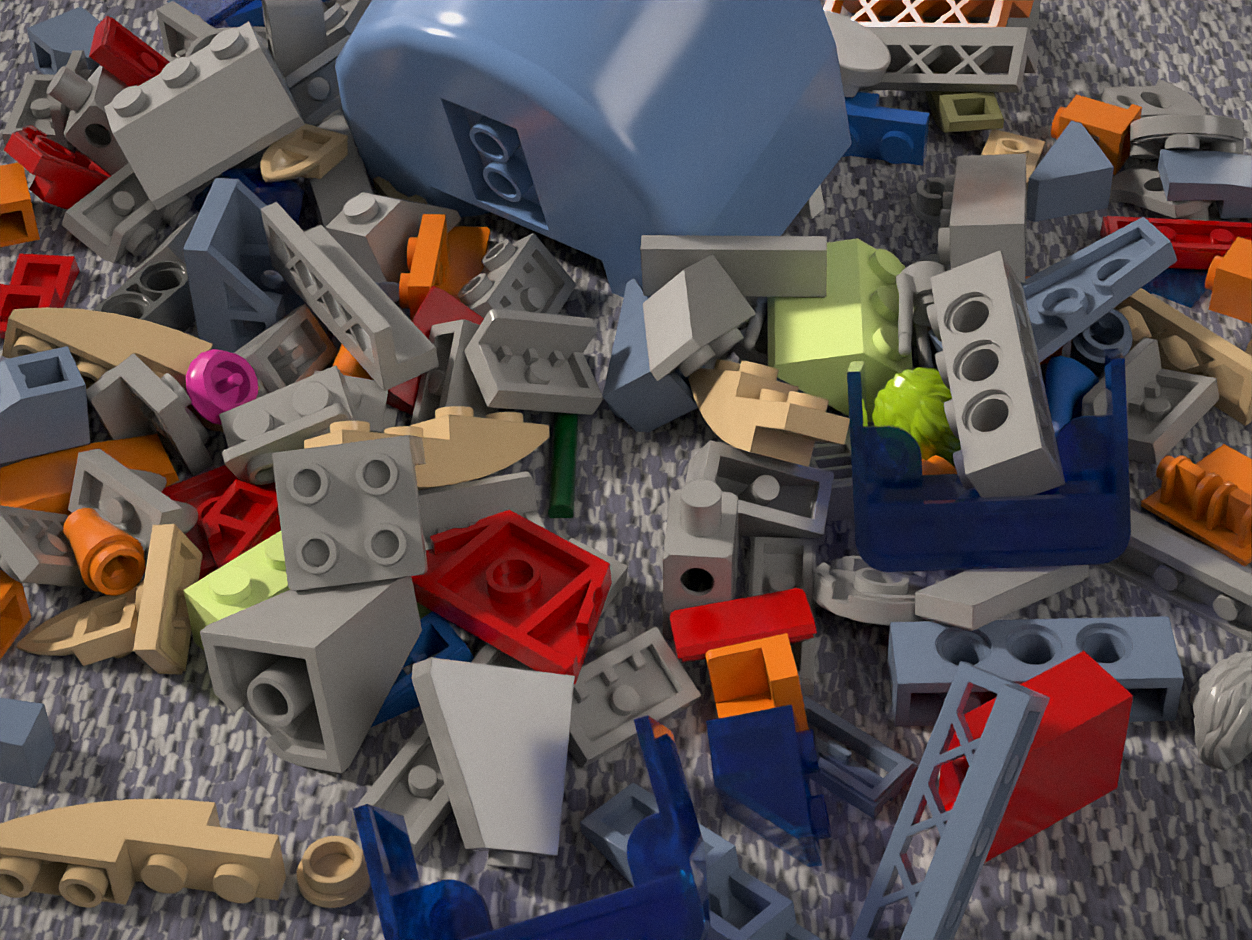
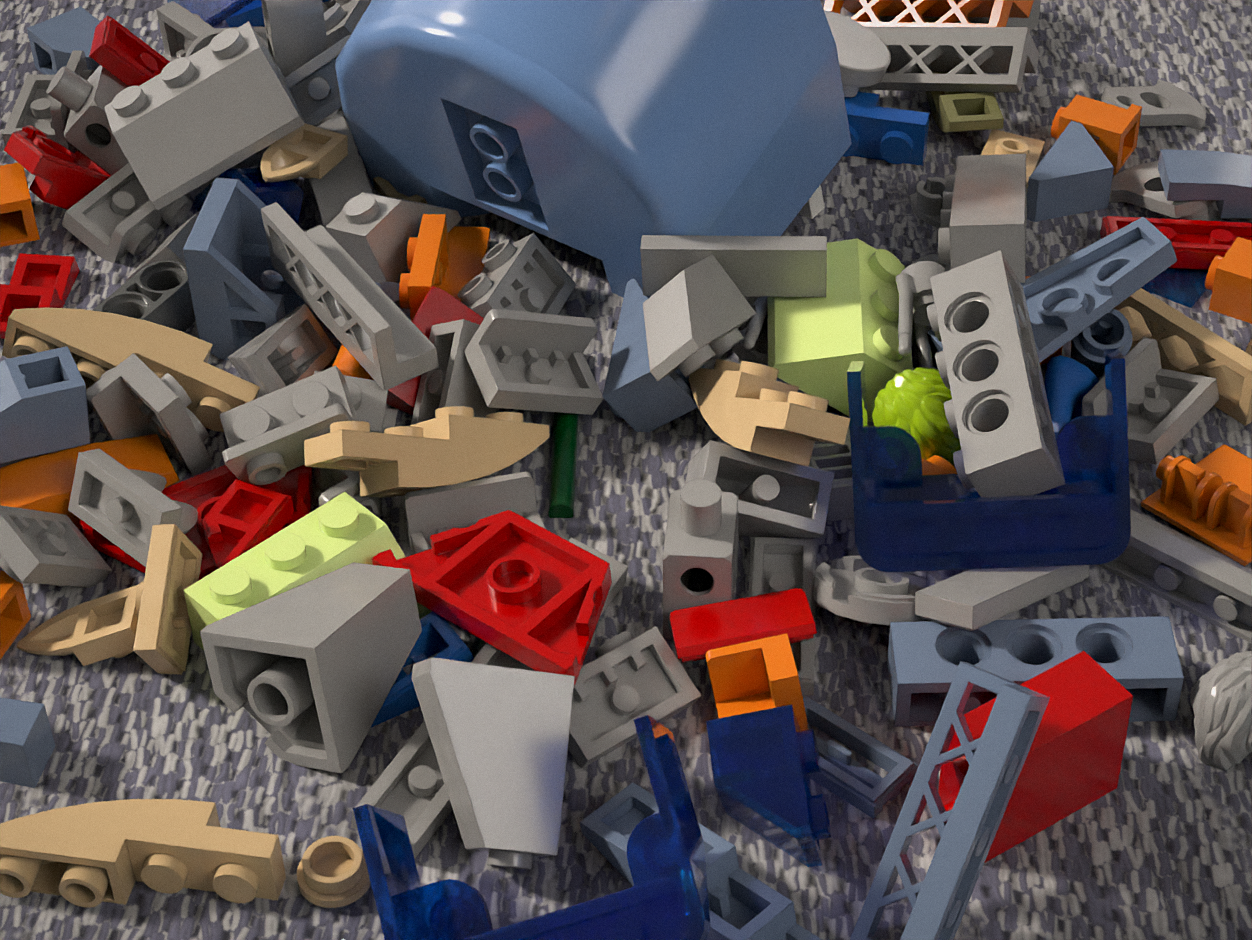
orange cone [63,508,145,596] -> none
dark pink hat [186,349,258,425] -> none
light grey bracket [272,435,428,591] -> none
light grey tile [1130,114,1244,160] -> none

